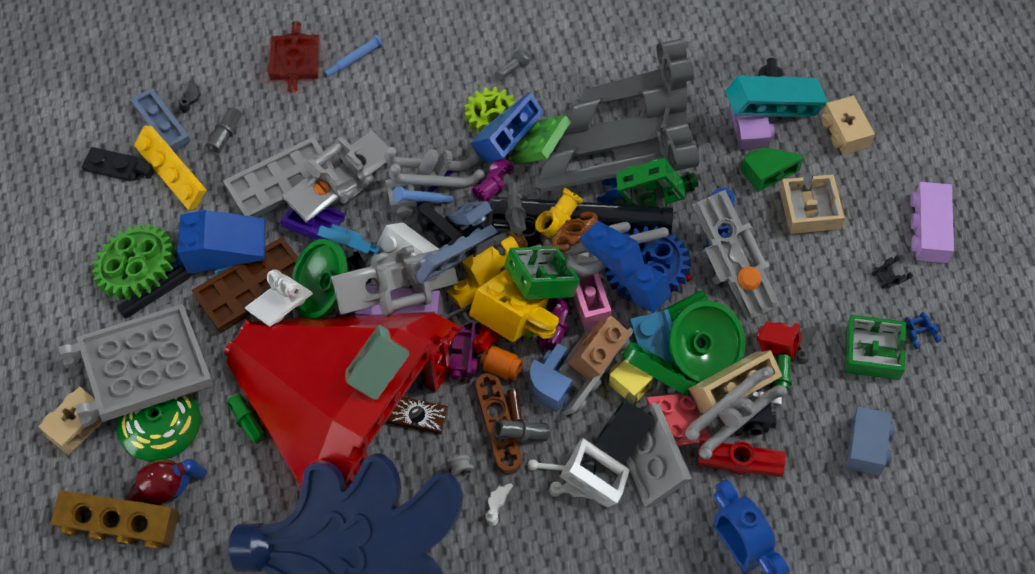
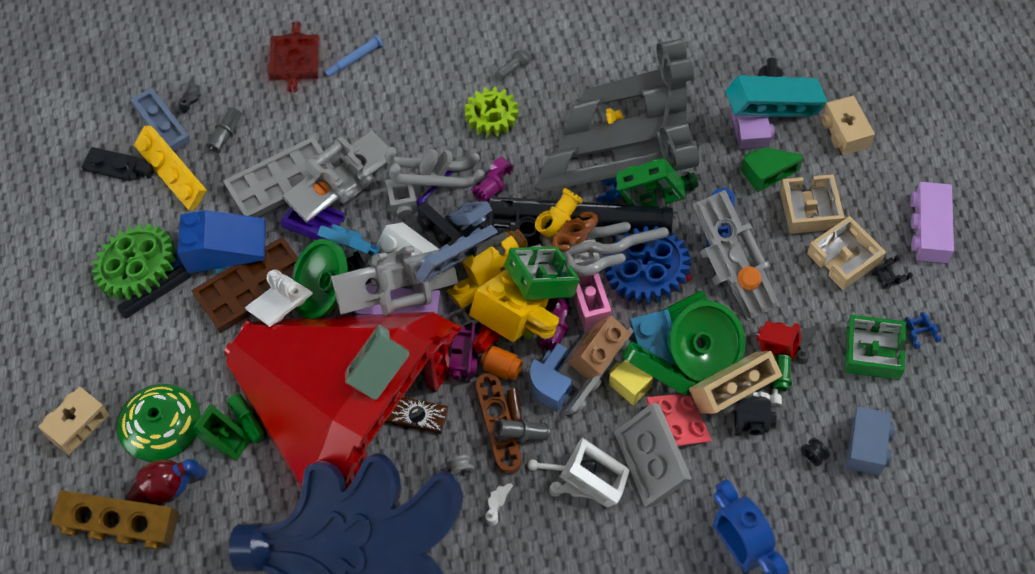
light grey plate [58,304,213,428] -> none
medium blue piece [393,186,453,203] -> none
blue slope [470,92,544,163] -> none
dark grey axle [505,194,526,236] -> none
bright green plate [509,115,571,164] -> none
blue arch [580,221,671,313] -> none
black panel [595,392,654,463] -> none
light grey piece [685,367,787,459] -> none
red piece [697,440,786,477] -> none
none -> green slope [193,404,251,461]
none -> yellow piece [606,108,624,125]
none -> black bush [801,438,830,467]
none -> tan piece [807,216,886,290]

